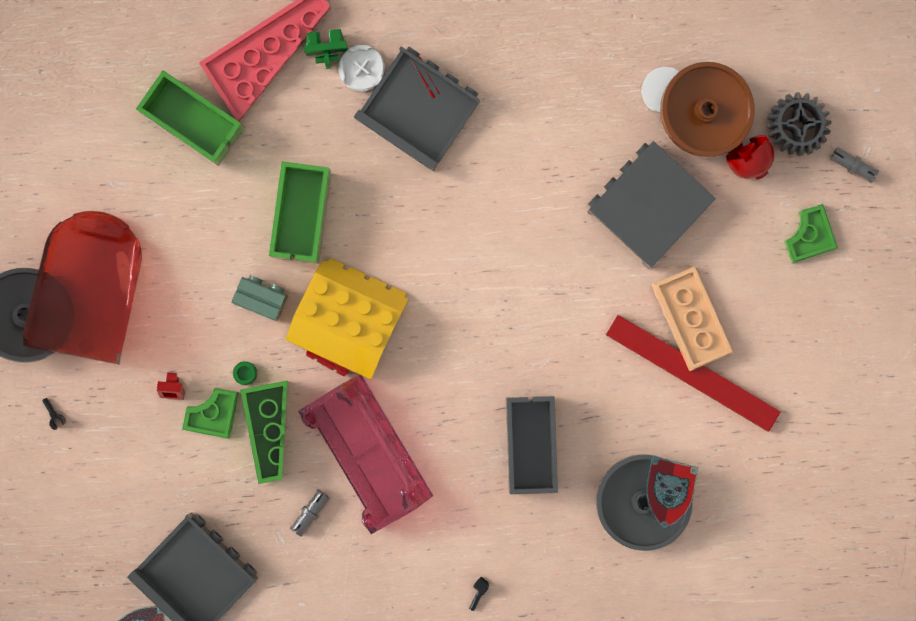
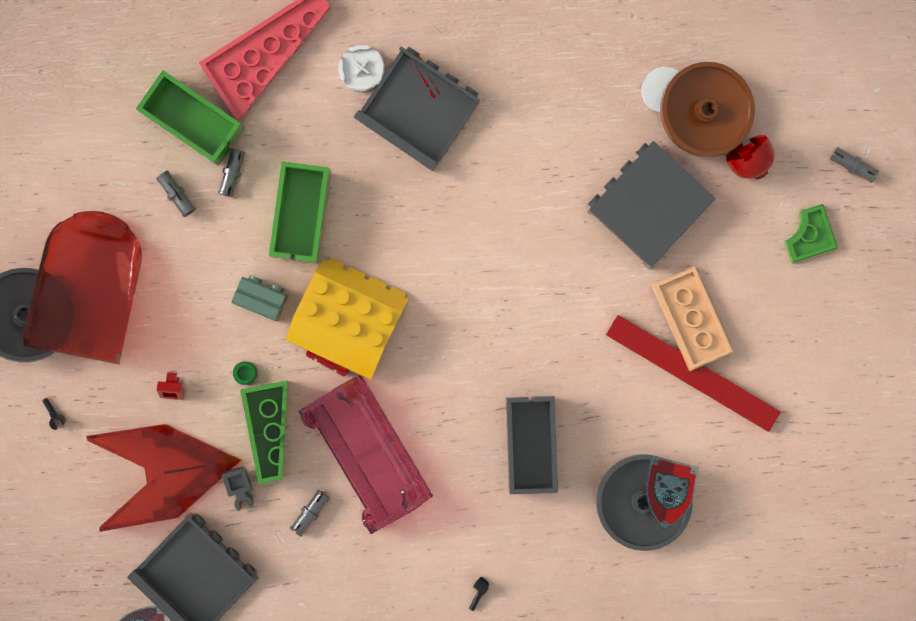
bright green tile [182,388,239,439] -> none
green hips [304,29,348,69] -> none
dark grey gear [767,92,832,156] -> none
none -> clear red windscreen [86,424,241,532]
none -> flat silver pin [156,170,196,217]
none -> flat silver pin [218,148,246,198]
none -> dark grey plate [221,466,254,511]

